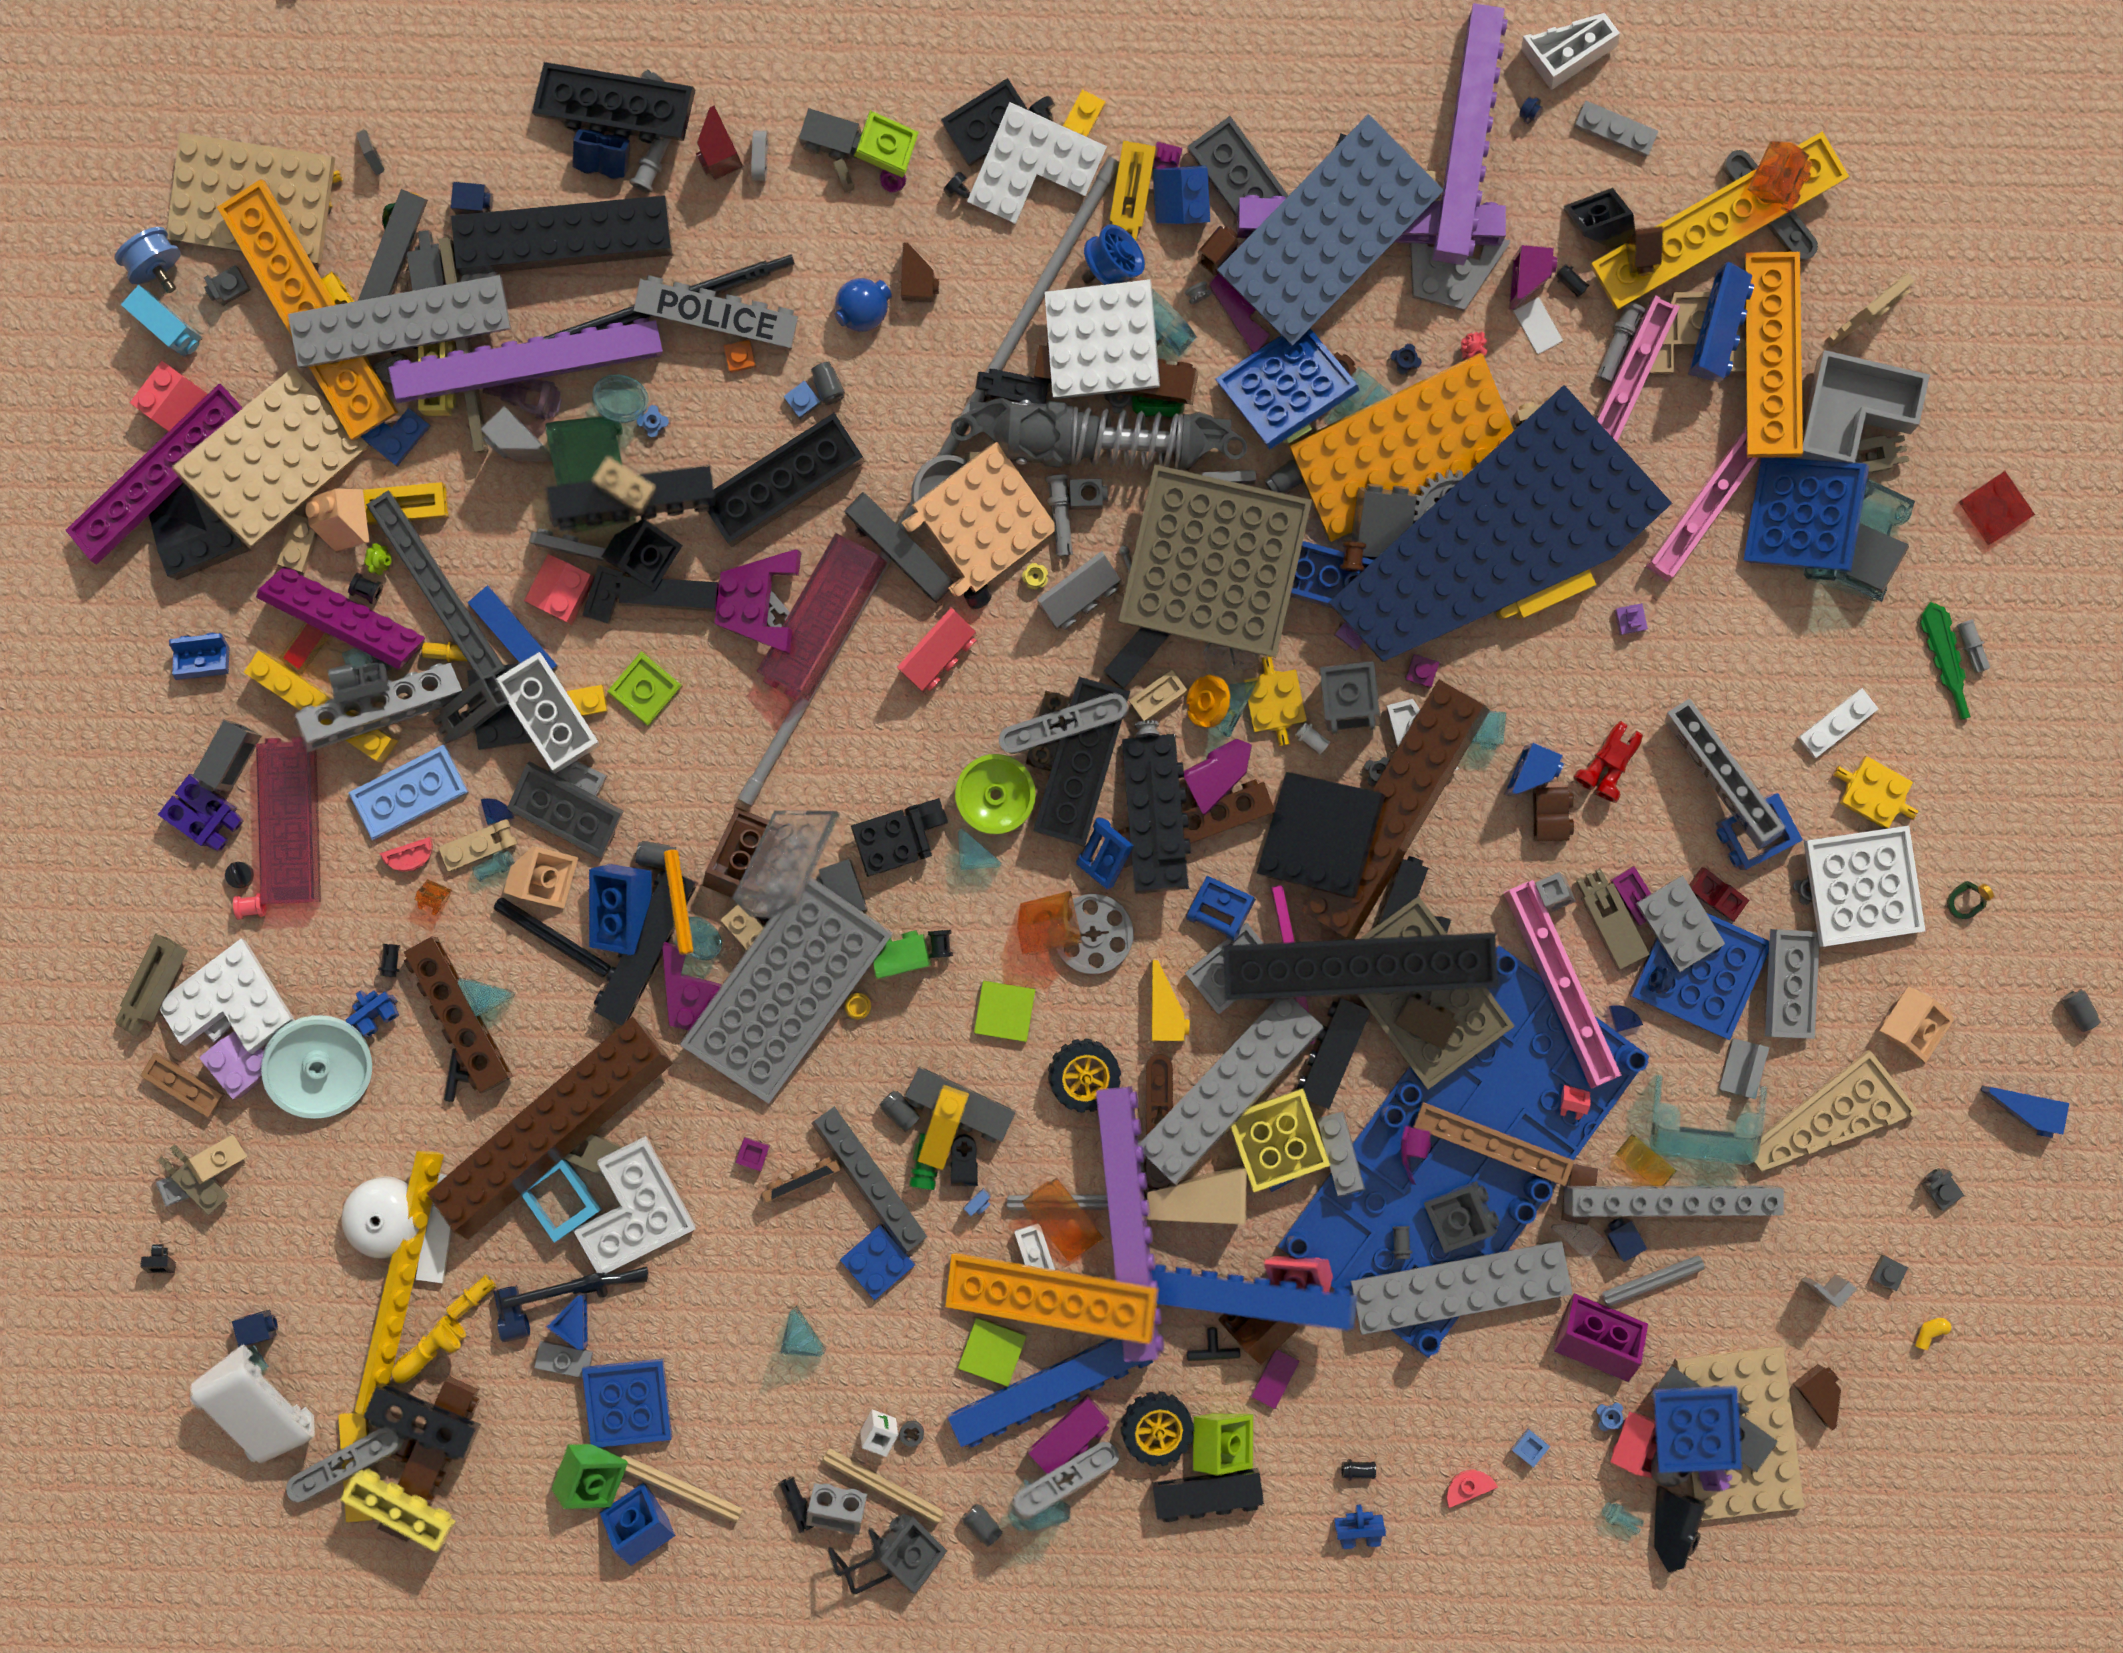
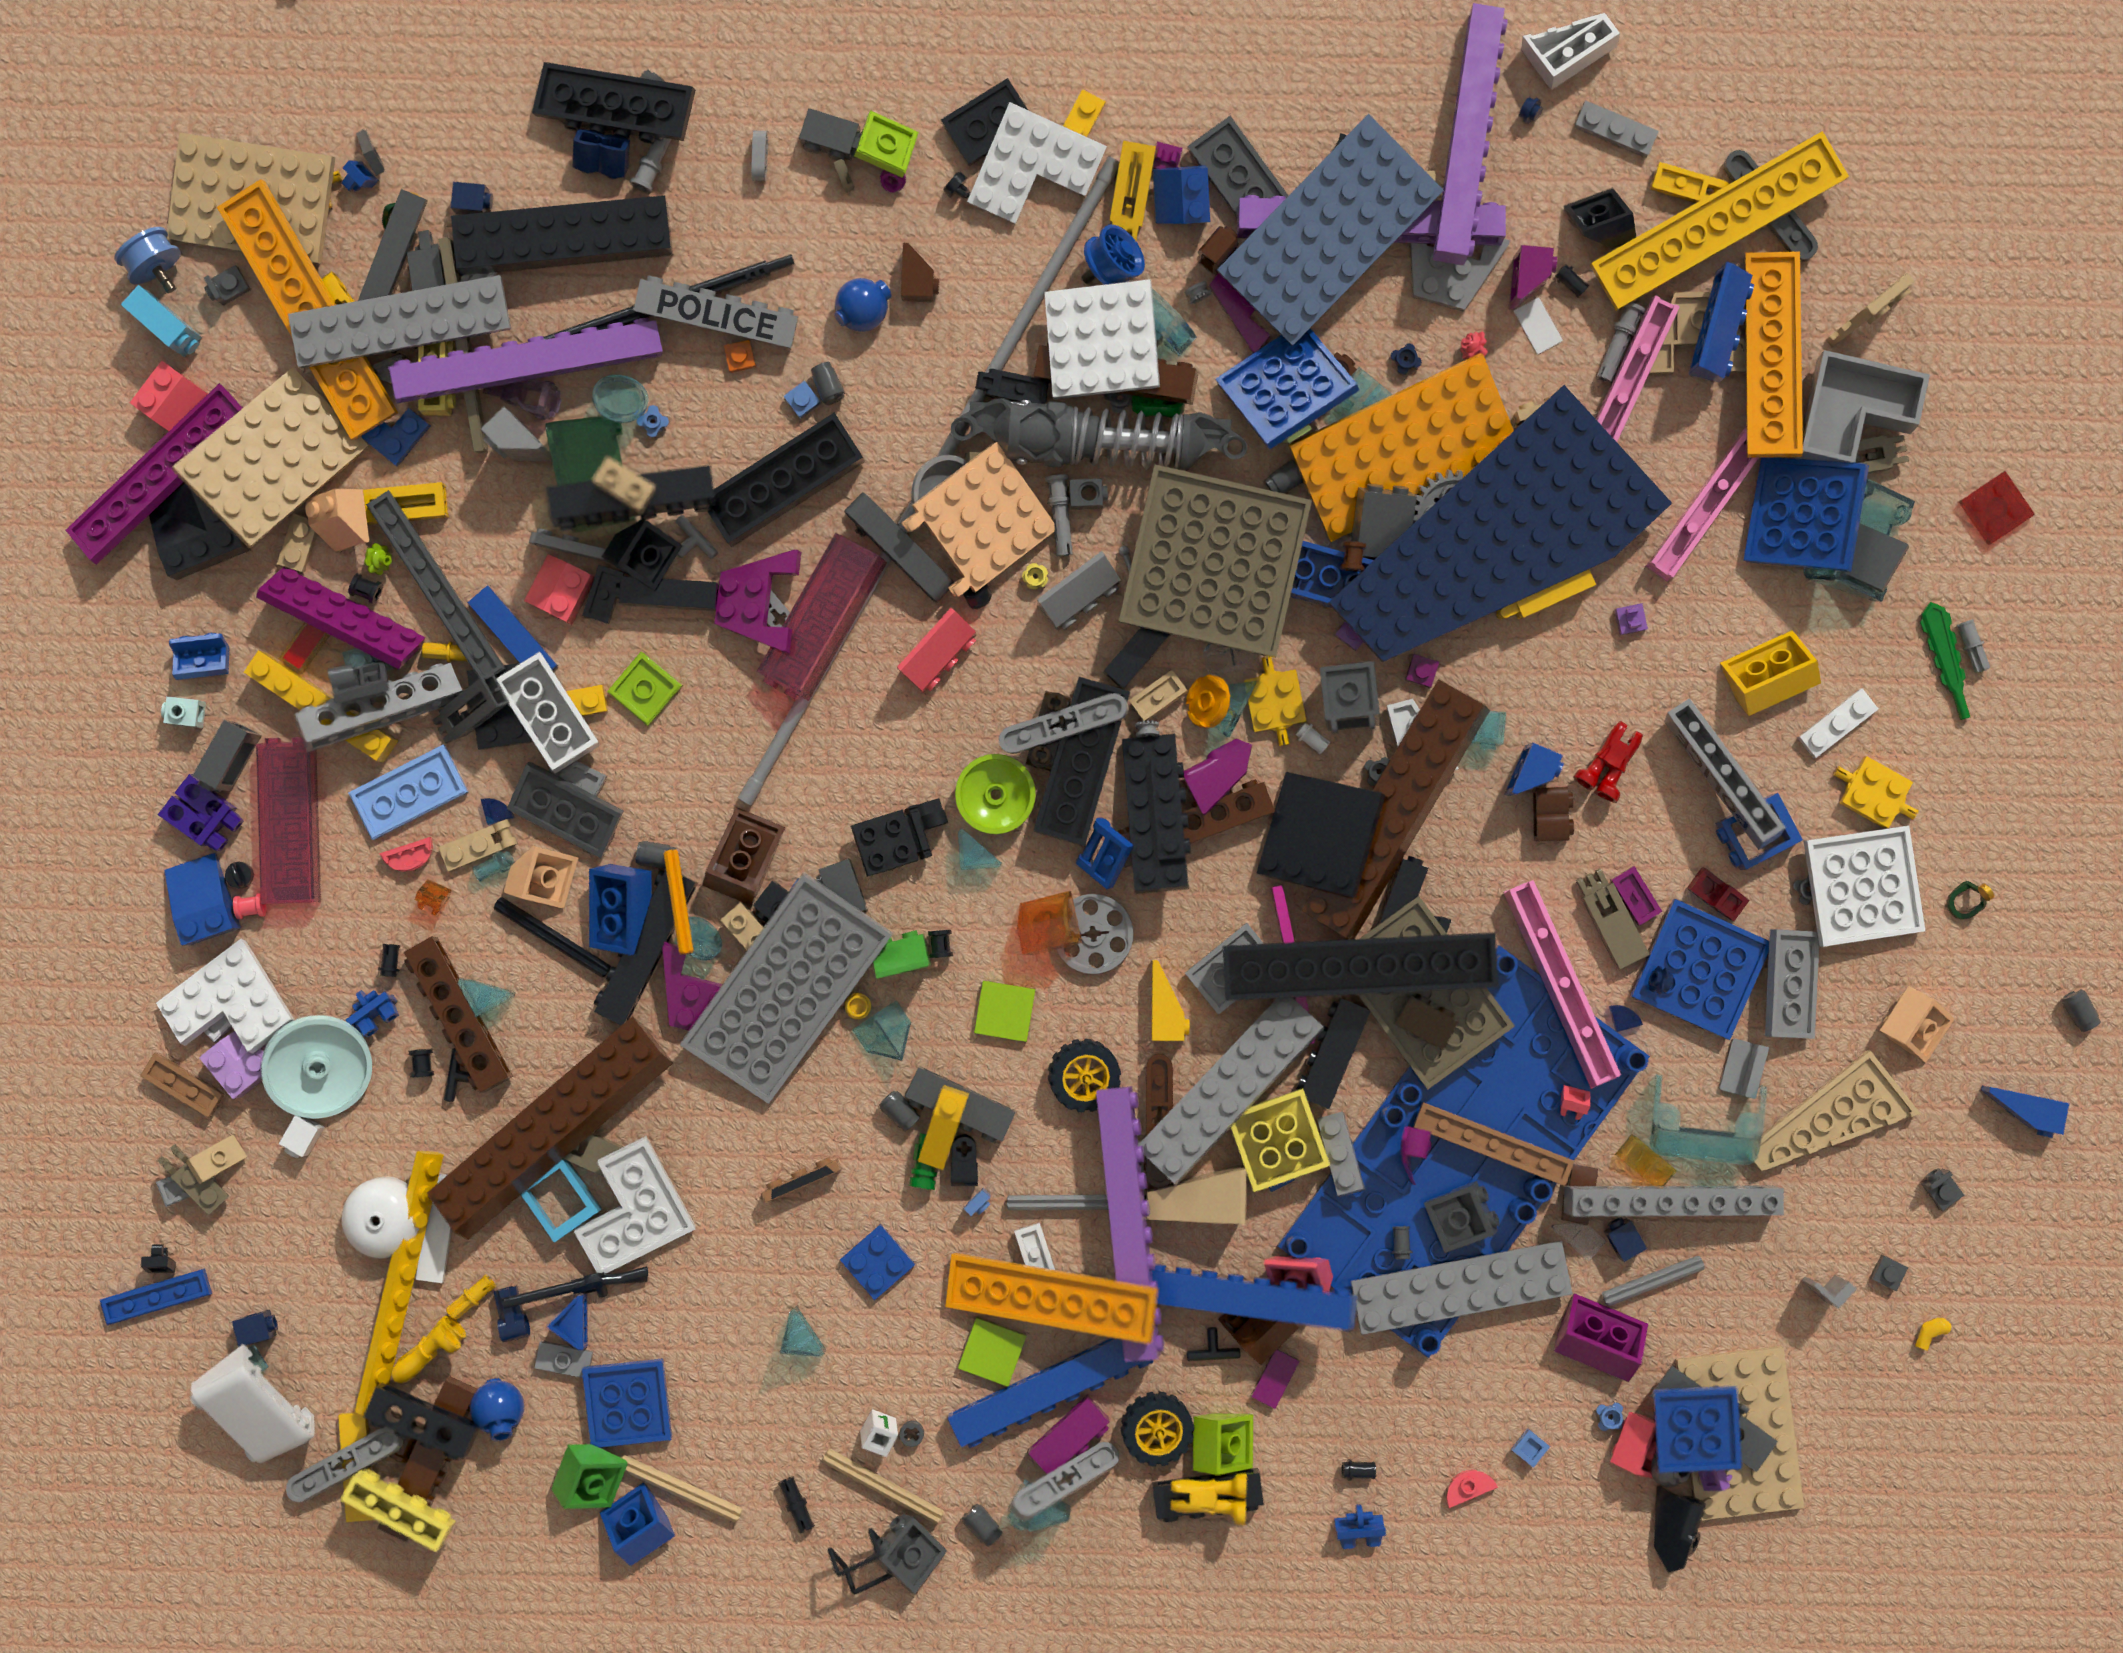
dark tan hinge [115,934,188,1036] -> none
dark red slope [696,105,743,180] -> none
clear slope [733,810,839,917] -> none
magenta plate [736,1137,770,1171] -> none
light grey brick [806,1483,867,1535] -> none
dark grey plate [811,1106,928,1254] -> none
clear orange piece [1022,1178,1104,1262] -> none
black tile [1029,96,1055,121] -> none
blue plate [1186,876,1256,941] -> none
light grey plate [1202,470,1256,485] -> none
light grey brick [1535,872,1576,912] -> none
clear light blue animal [1602,1502,1644,1535] -> none
reddish brown slope [1626,226,1663,276] -> none
light grey plate [1635,875,1725,972] -> none
clear orange brick [1747,141,1813,212] -> none
reddish brown slope [1792,1364,1841,1431] -> none
none -> blue tile [100,1268,212,1325]
none -> light aqua brick [161,696,206,728]
none -> blue slope [164,853,241,946]
none -> white brick [279,1116,325,1158]
none -> blue tile [342,160,379,192]
none -> black bush [408,1049,434,1078]
none -> blue brick [470,1378,525,1441]
none -> light grey piece [676,515,718,559]
none -> clear light blue slope [852,1000,911,1061]
none -> yellow piece [1170,1474,1247,1526]
none -> yellow plate [1650,162,1729,203]
none -> yellow slope [1720,630,1821,716]

